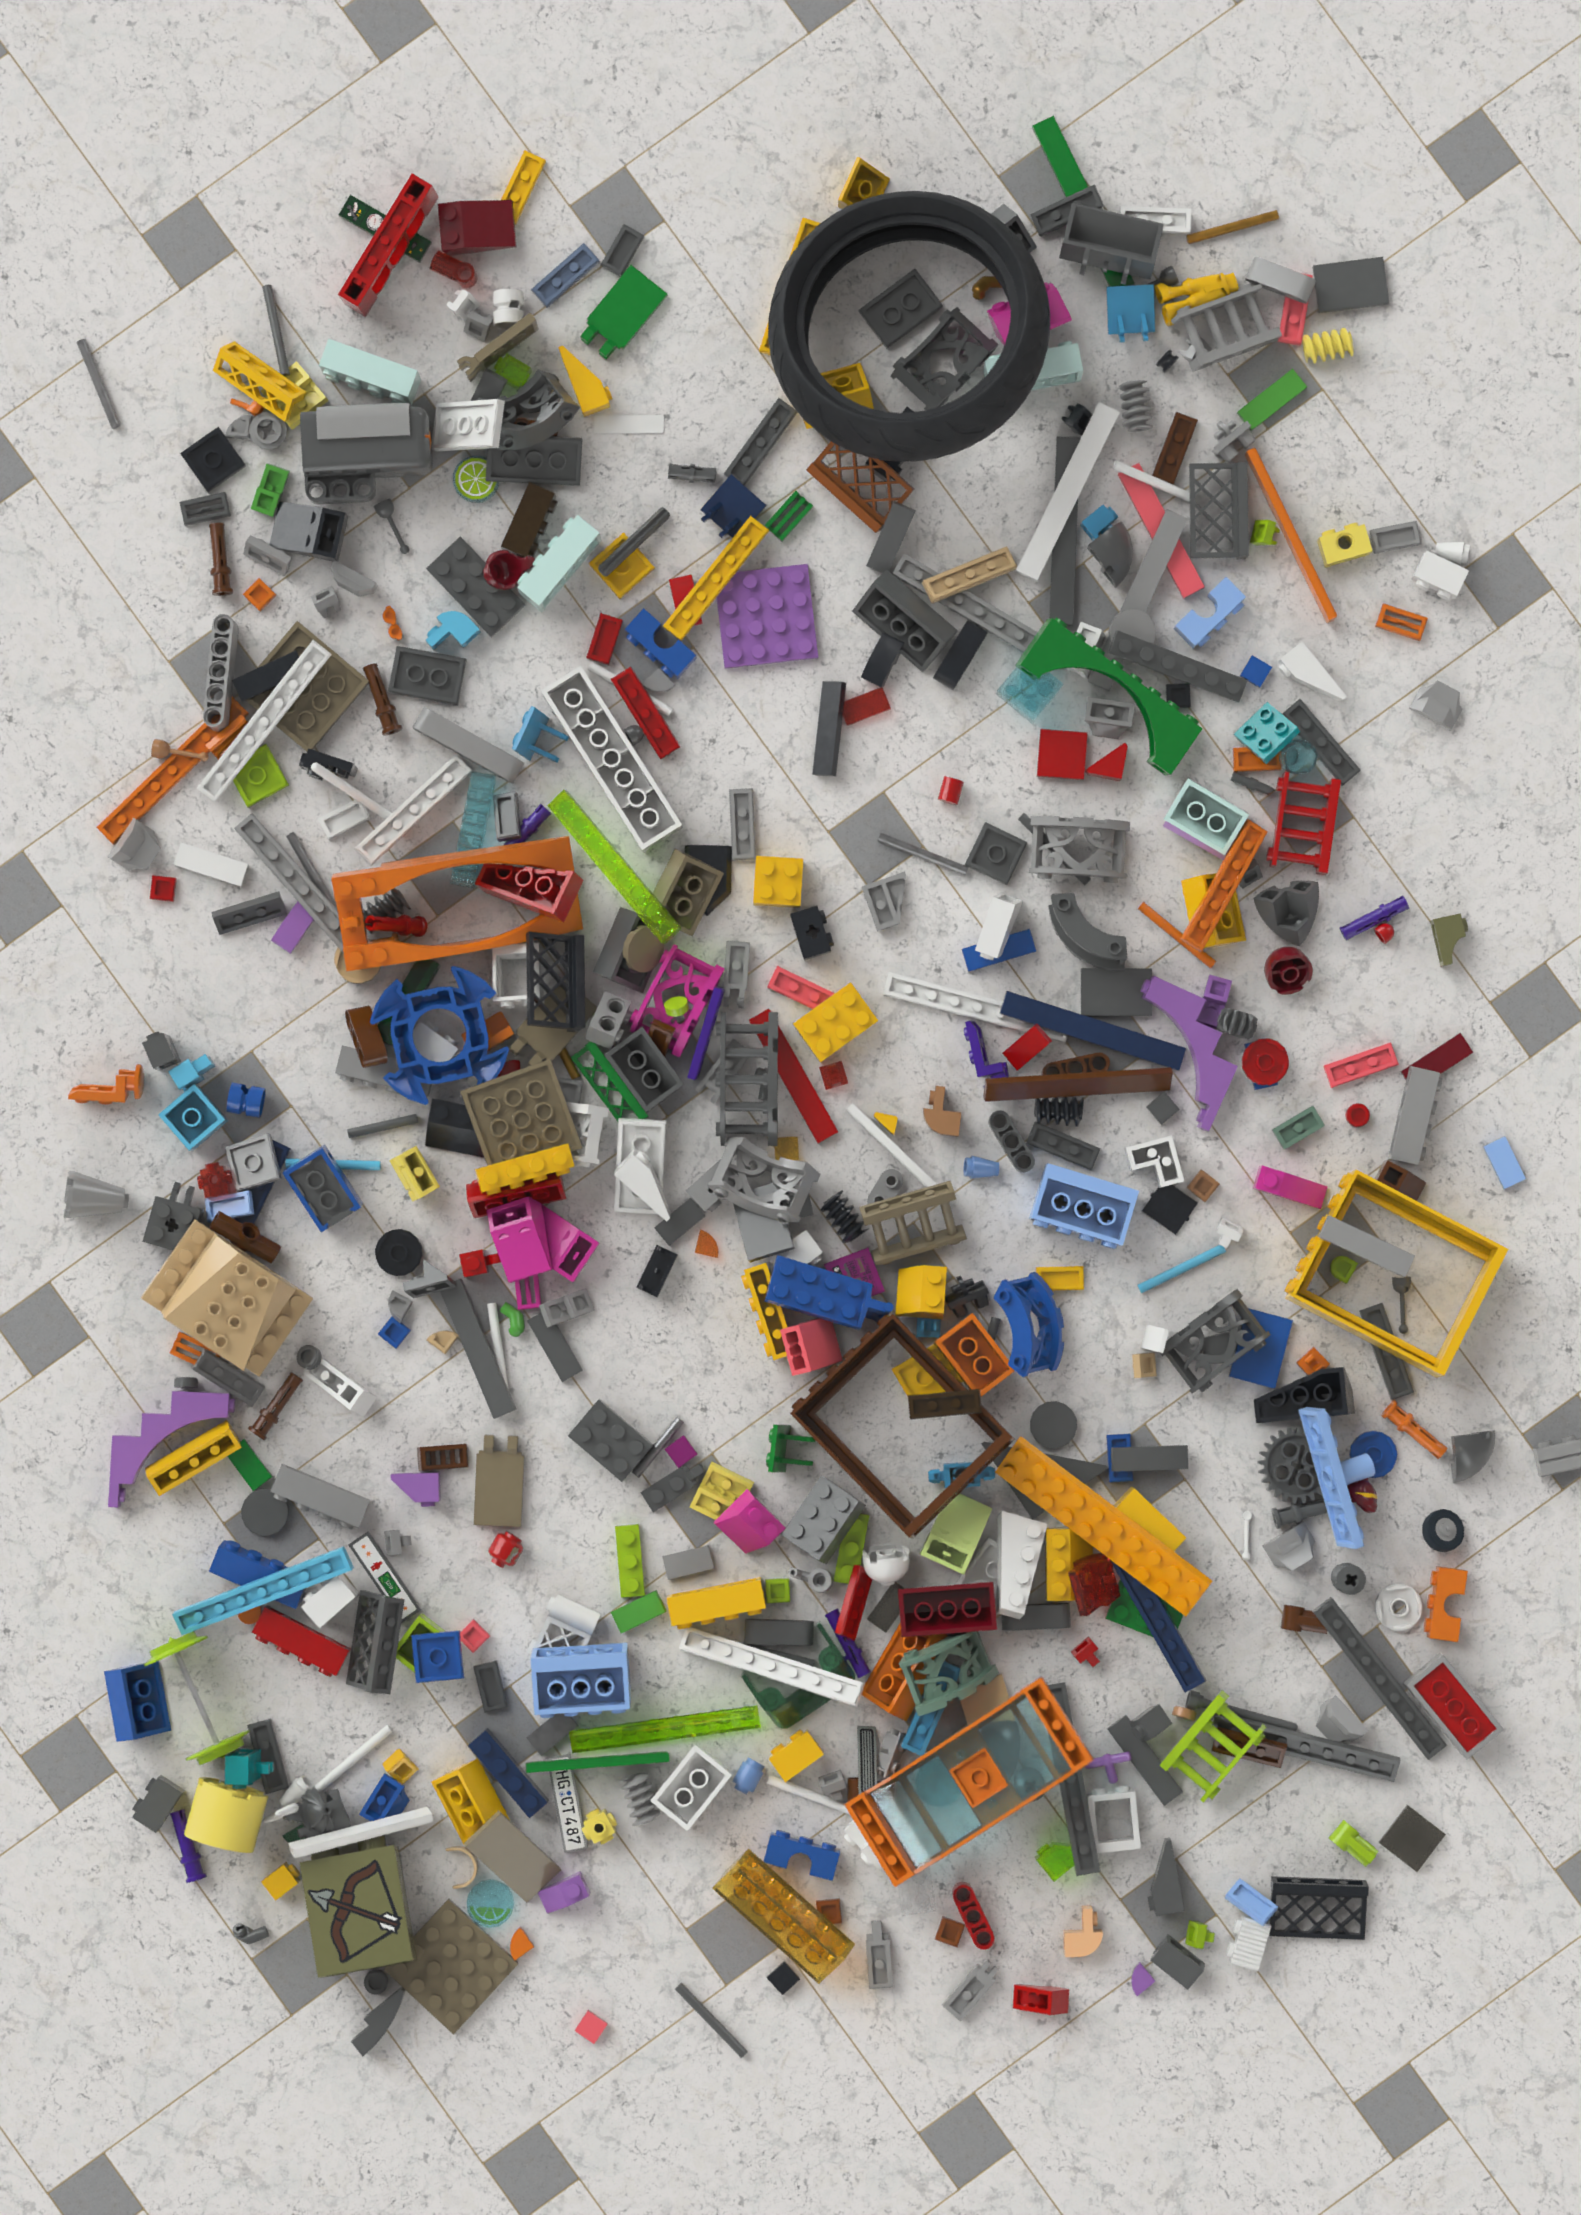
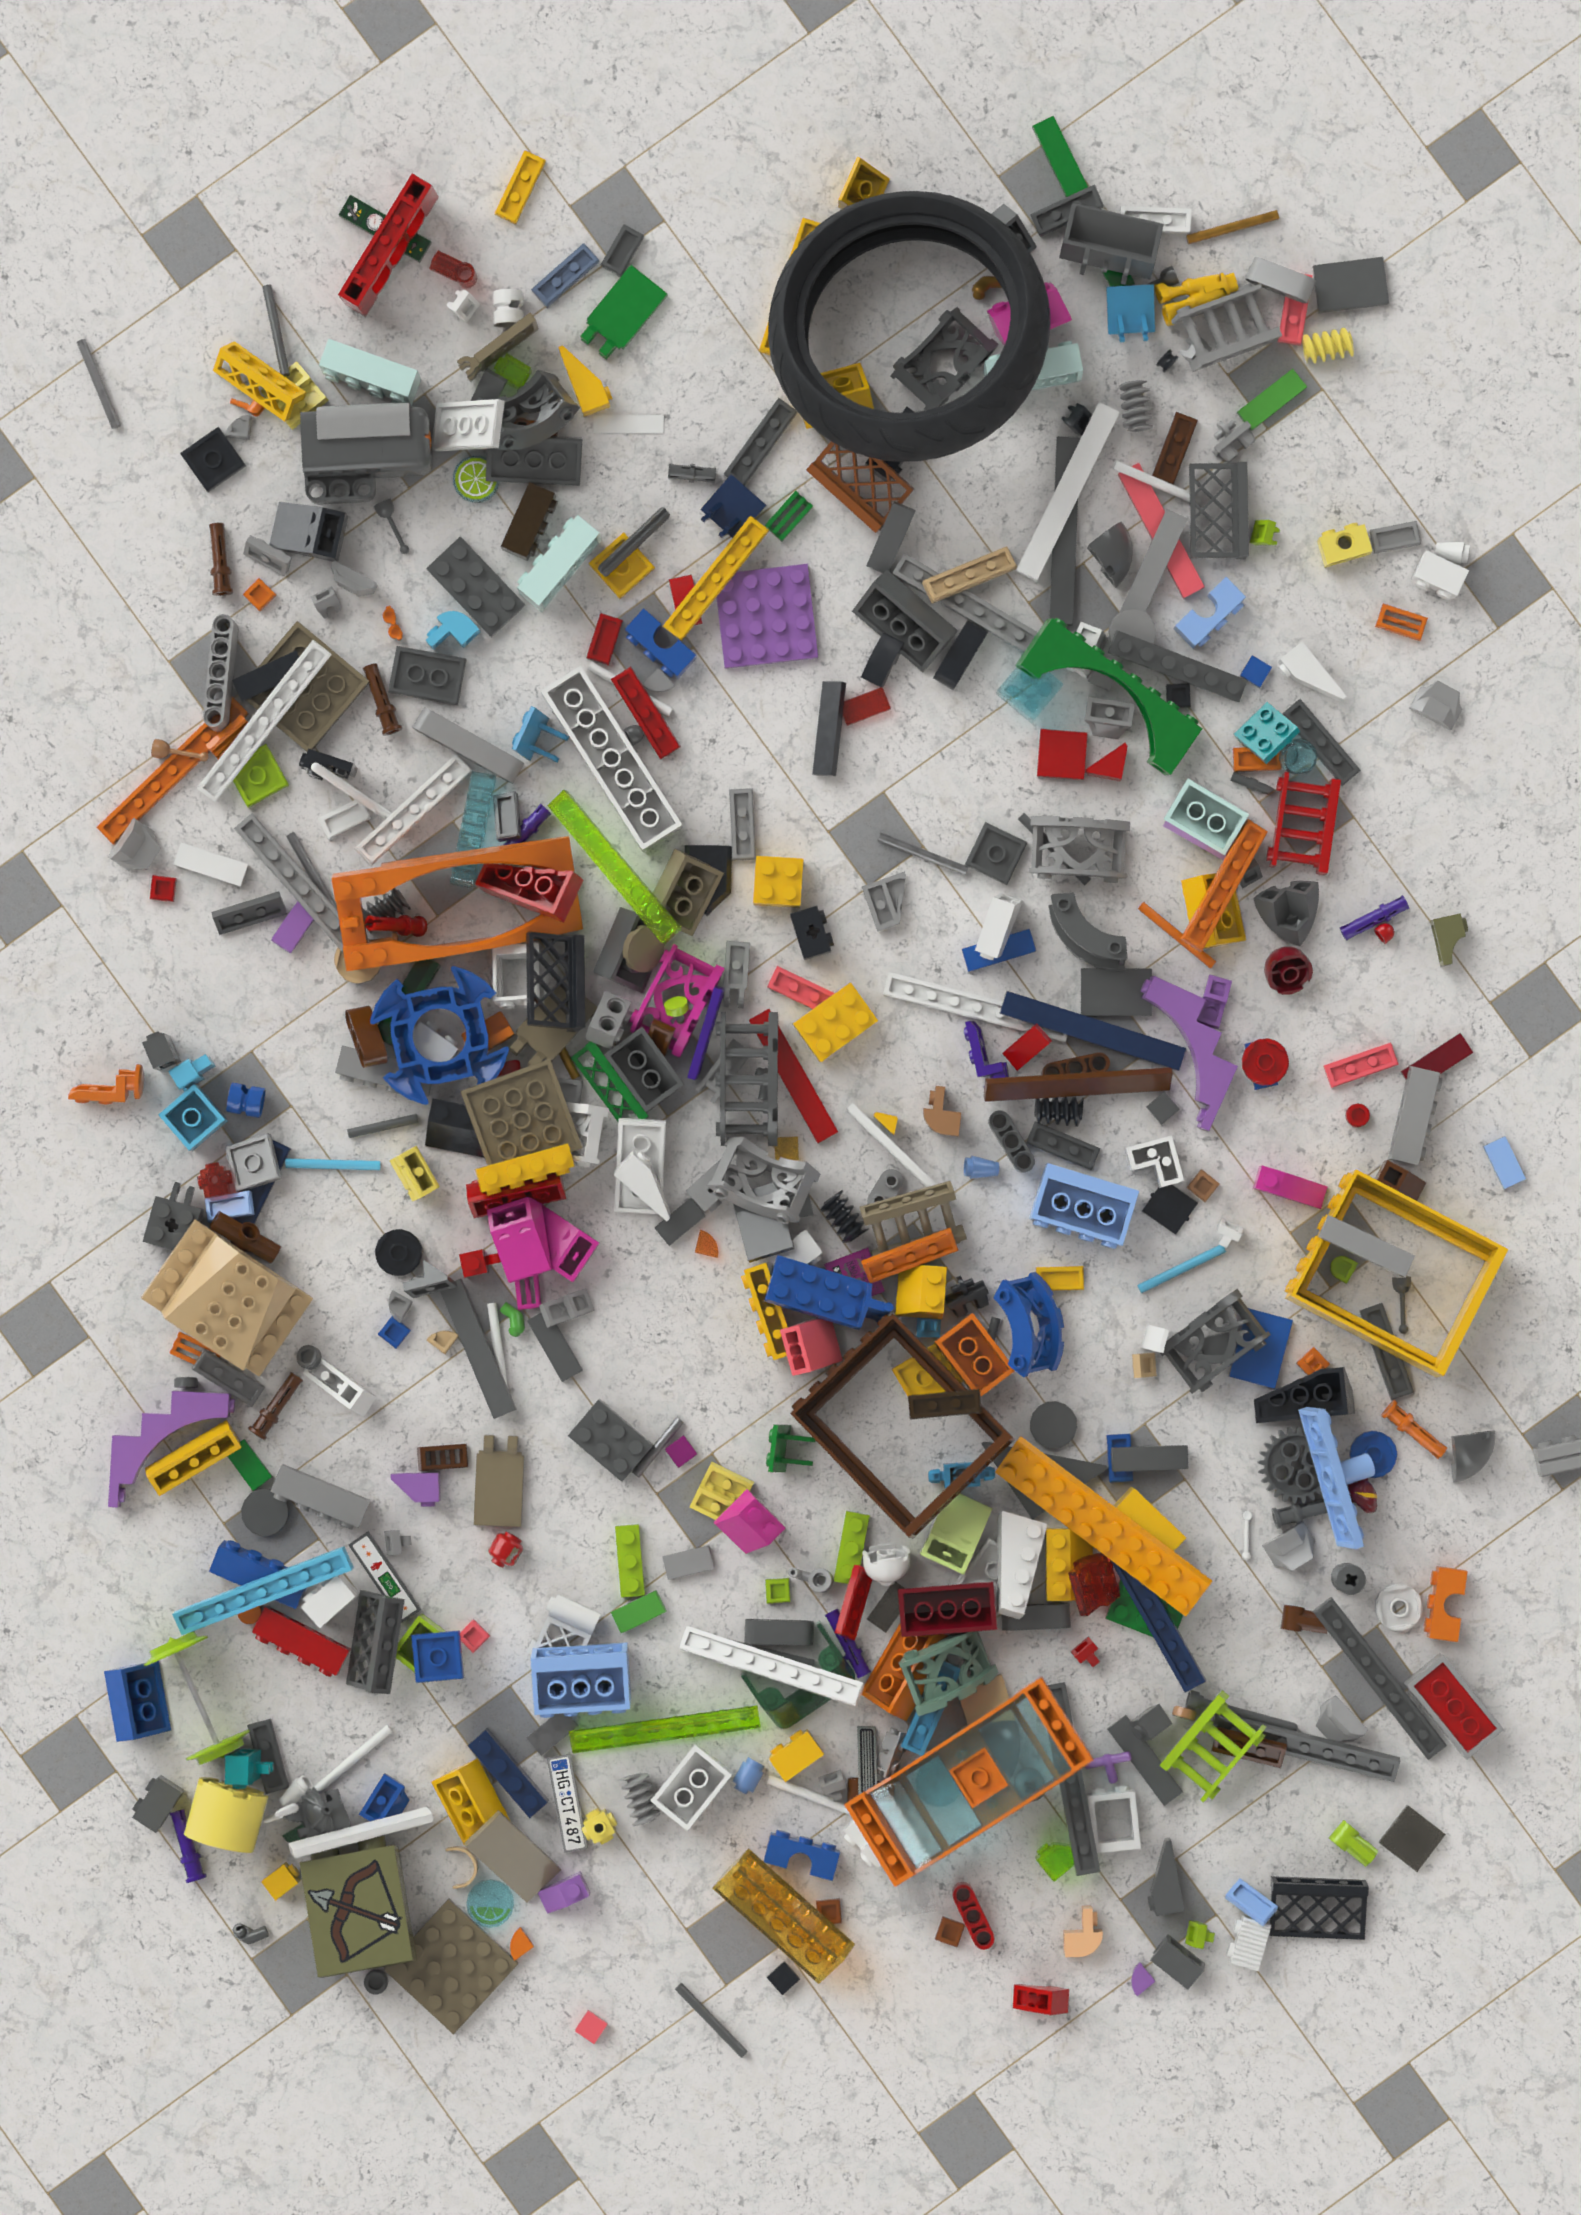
light grey cone [63,1171,129,1218] -> none
dark grey tile [179,492,231,526] -> none
light grey gear [249,412,287,450] -> none
bright green slope [251,463,290,517] -> none
dark grey piece [283,1144,363,1233] -> none
dark grey slope [351,1987,406,2057] -> none
yellow slope [383,1748,419,1784] -> none
dark red slope [438,200,517,256] -> none
light grey tile [463,308,493,342] -> none
dark grey tile [473,1660,508,1713] -> none
dark red hair [483,550,535,590] -> none
green tile [525,1751,670,1773] -> none
black hinge [637,1245,678,1297] -> none
dark grey hinge [641,1463,705,1512] -> none
yellow brick [666,1577,766,1629] -> none
brick [782,1475,866,1564] -> none
clear red tile [819,1061,848,1090] -> none
dark grey tile [859,269,943,349] -> none
light grey hinge [866,1920,893,1989] -> none
red piece [938,776,964,805] -> none
light grey hinge [942,1960,999,2022] -> none
dark azure brick [1080,504,1118,541] -> none
dark grey gear [1216,1008,1258,1039] -> none
orange tile [1245,448,1337,623] -> none
sand green plate [1272,1106,1325,1150] -> none
black wheel [1422,1509,1464,1552] -> none
none -> orange tile [861,1228,959,1283]

